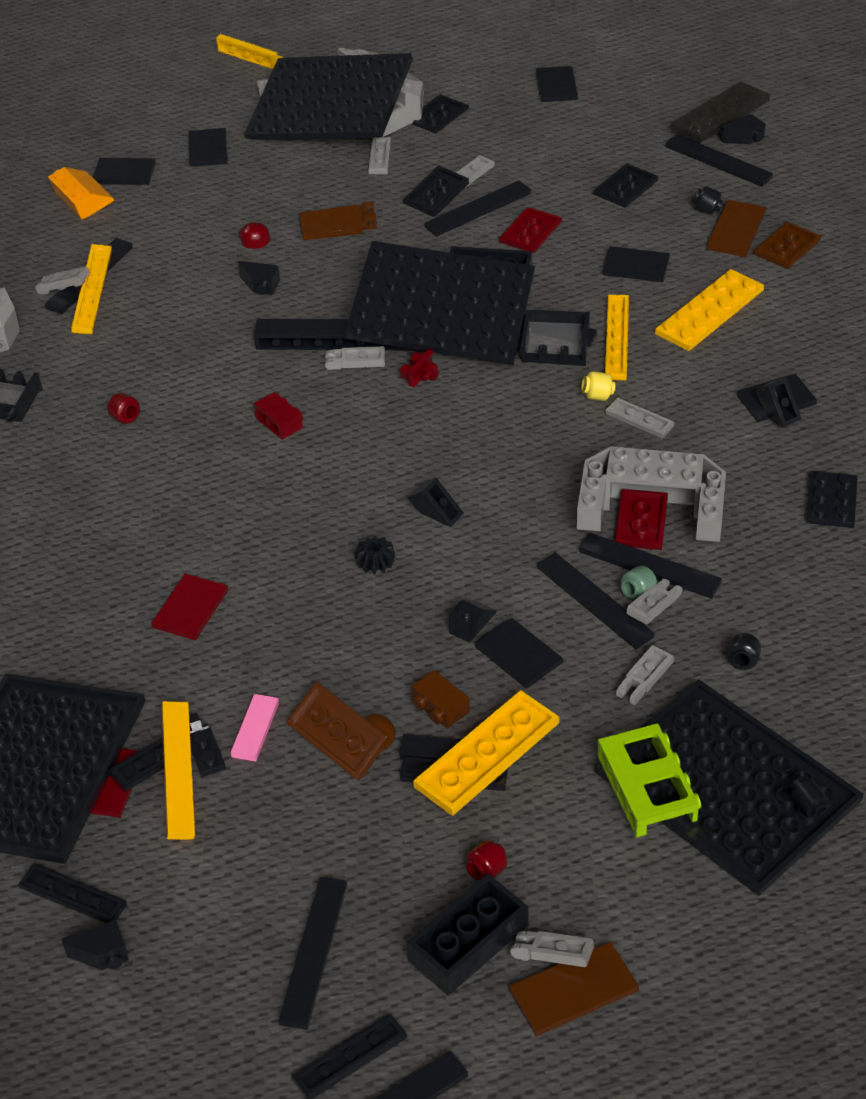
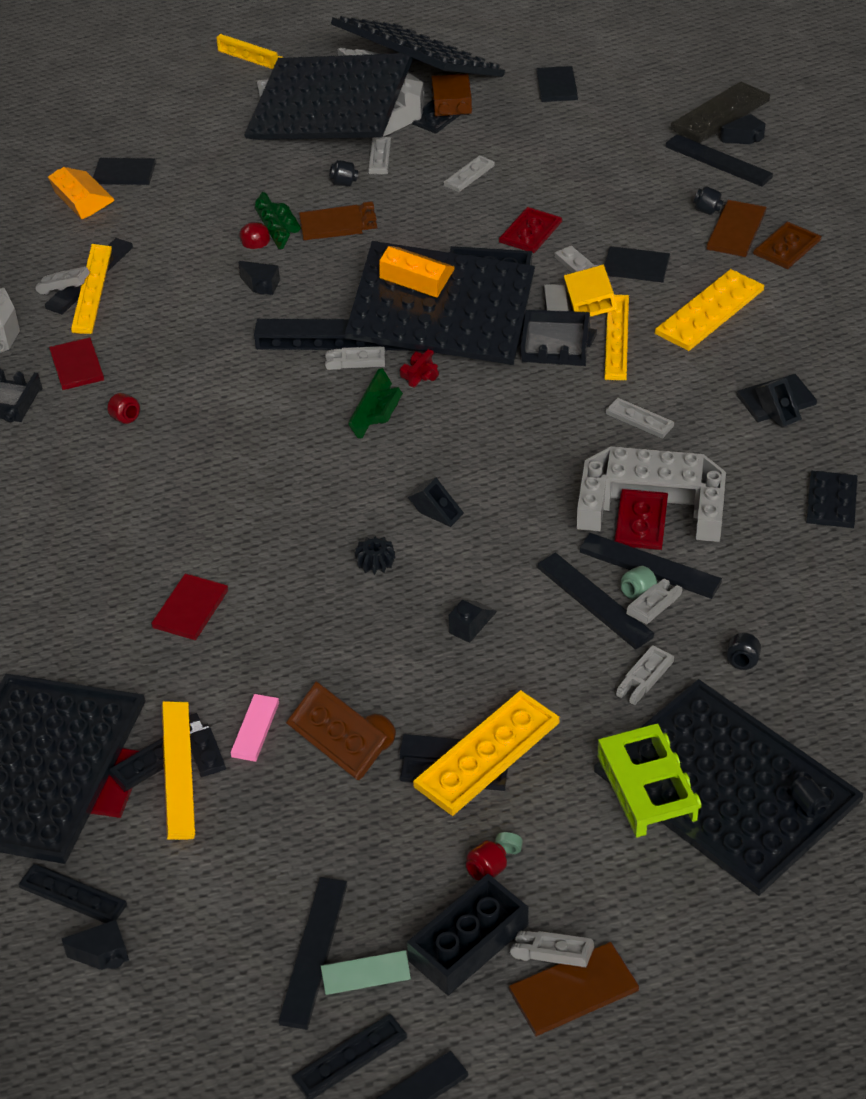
black tile [188,128,228,167] -> none
dark red brick [253,392,303,440] -> none
black tile [403,165,469,217] -> none
reddish brown brick [412,670,470,729] -> none
black tile [425,180,531,237] -> none
black tile [475,618,563,689] -> none
light yellow head [581,371,615,401] -> none
black tile [593,163,659,208] -> none
none -> dark red tile [49,337,104,390]
none -> dark green bracket [255,192,301,249]
none -> sand green tile [321,950,411,995]
none -> black head [329,160,358,186]
none -> black plate [331,15,506,77]
none -> dark green bracket [348,368,403,439]
none -> light orange slope [379,246,455,298]
none -> reddish brown brick [432,74,472,116]
none -> sand green tile [495,832,523,854]
none -> light grey tile [544,284,568,311]
none -> light grey hinge [555,246,597,273]
none -> yellow brick [564,264,617,317]

